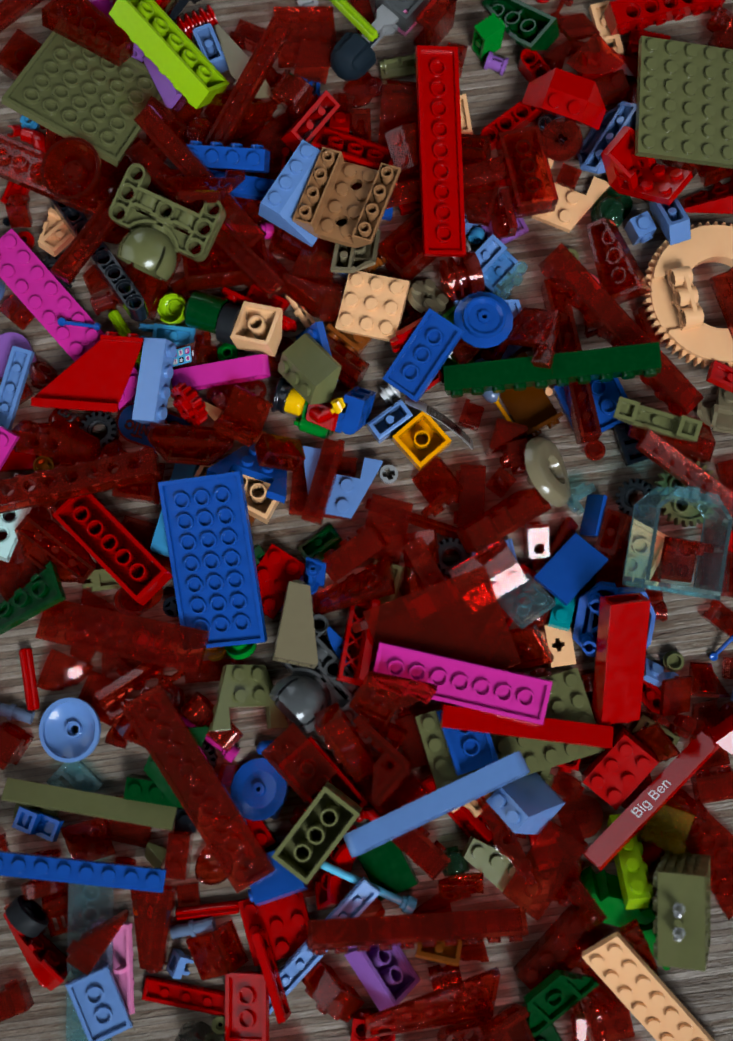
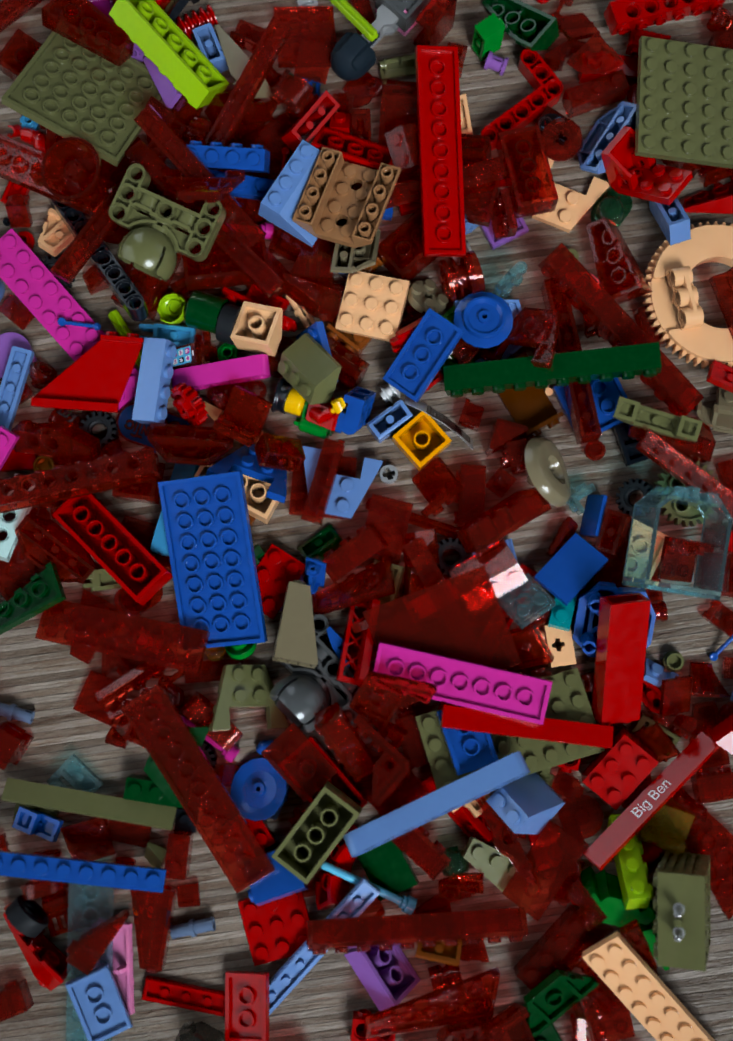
red axle [19,648,40,711] -> none
clear red brick [37,649,94,691] -> none
medium blue dish [39,697,101,763] -> none
clear red bush [90,291,117,316] -> none
black wheel [163,596,179,617] -> none
medium blue tile [166,948,194,980] -> none
red axle [175,900,240,920] -> none
clear red bracket [186,920,248,981] -> none
clear red helmet [195,844,233,885] -> none
olive piece [211,1016,225,1034] -> none
red tile [251,928,291,1024] -> none
clear red brick [302,960,365,1023] -> none
red arm [355,807,380,822] -> none
medium blue slope [465,234,521,294] -> none
dark azure hinge [468,227,485,245] -> none
hinge [483,391,518,432] -> none
red wedge [521,68,606,131] -> none
torso [521,521,550,570] -> none
clear red plate [555,163,582,190] -> none
light nougat plate [589,0,624,55] -> none
medium blue brick [624,211,657,246] -> none

